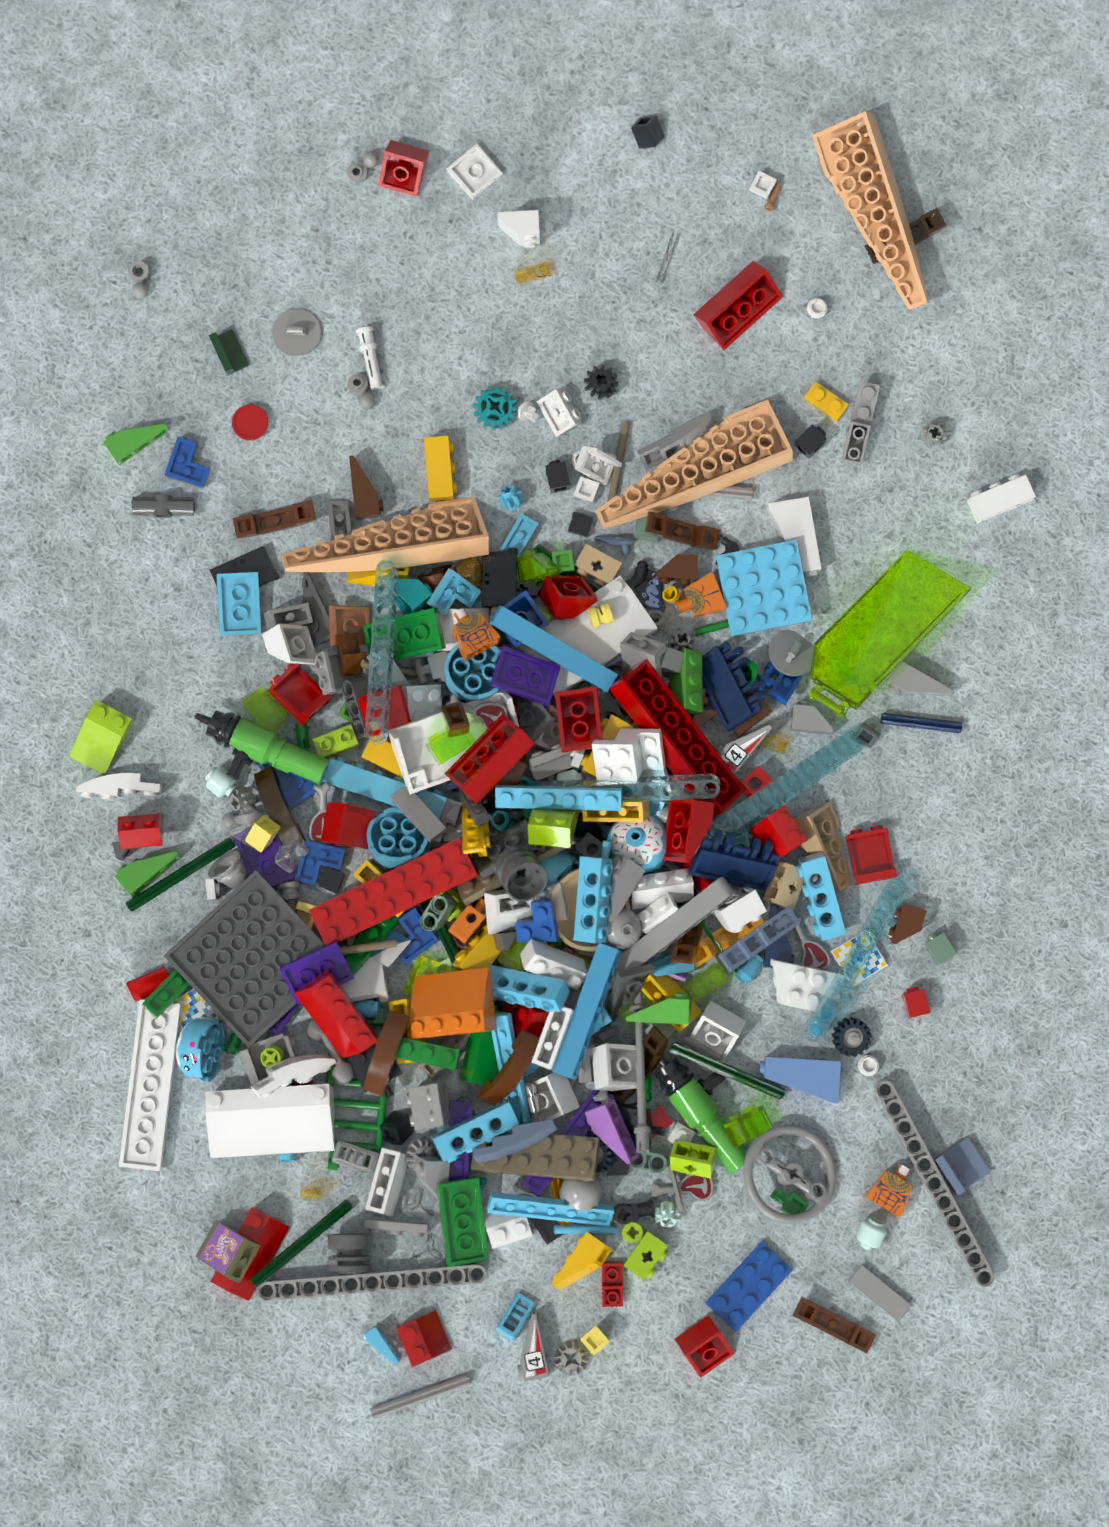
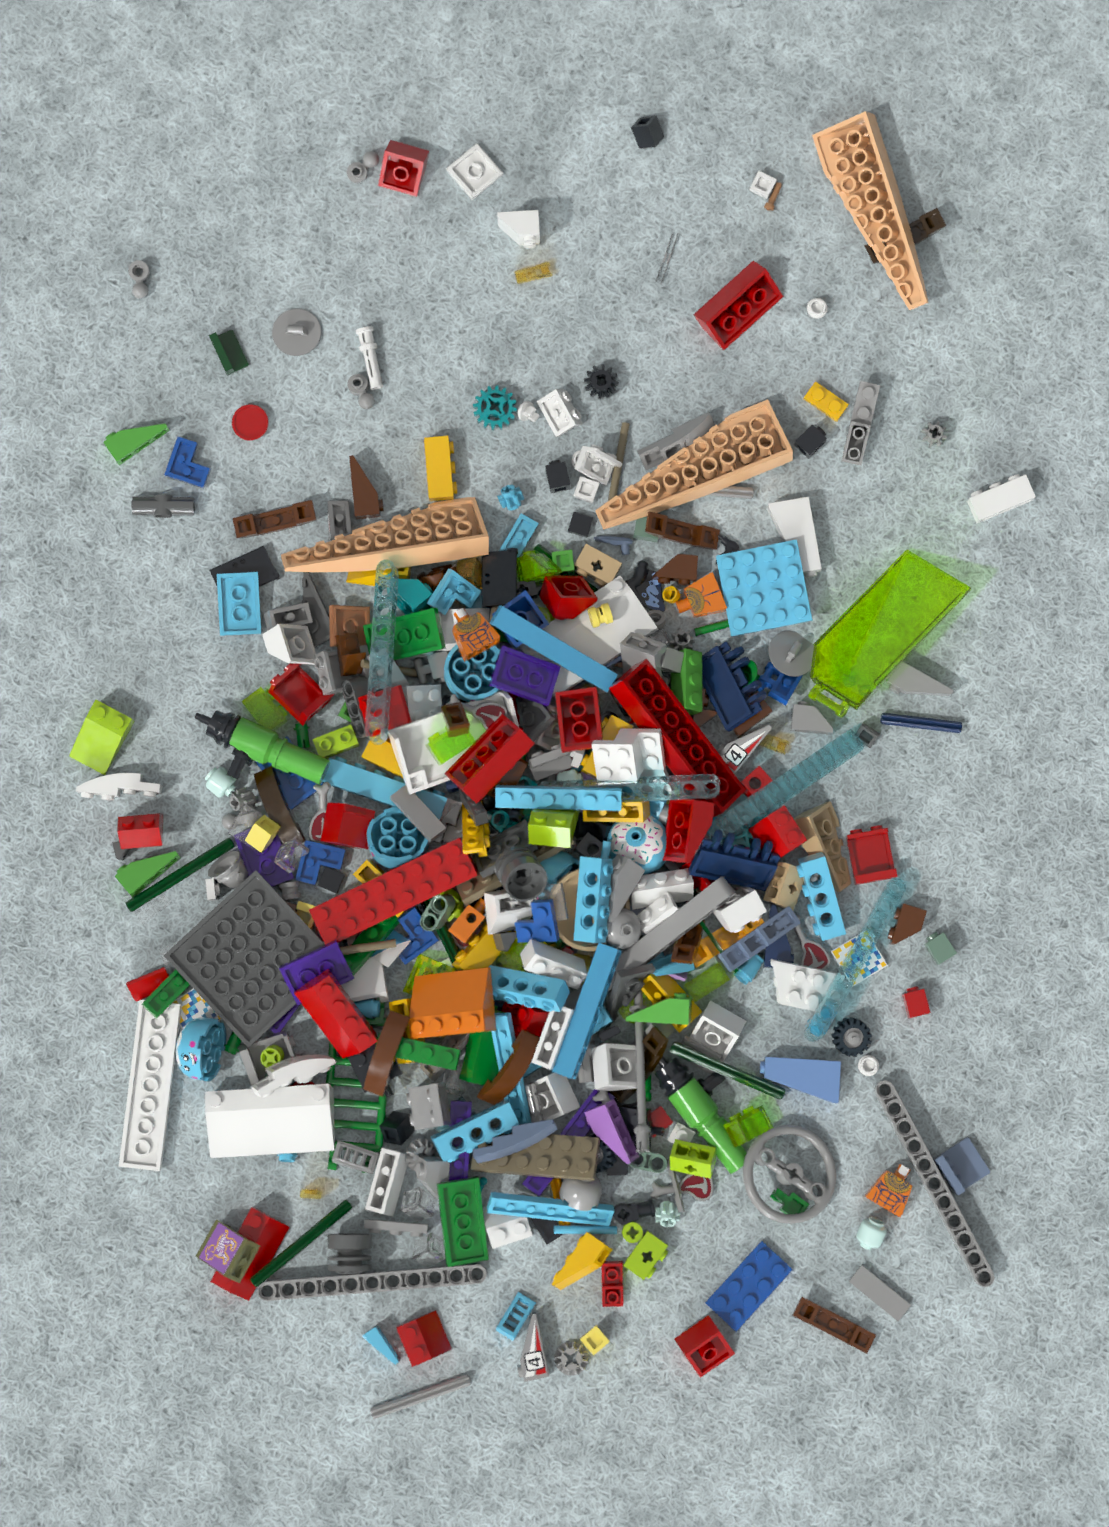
light grey piece [307,1019,354,1086] -> none

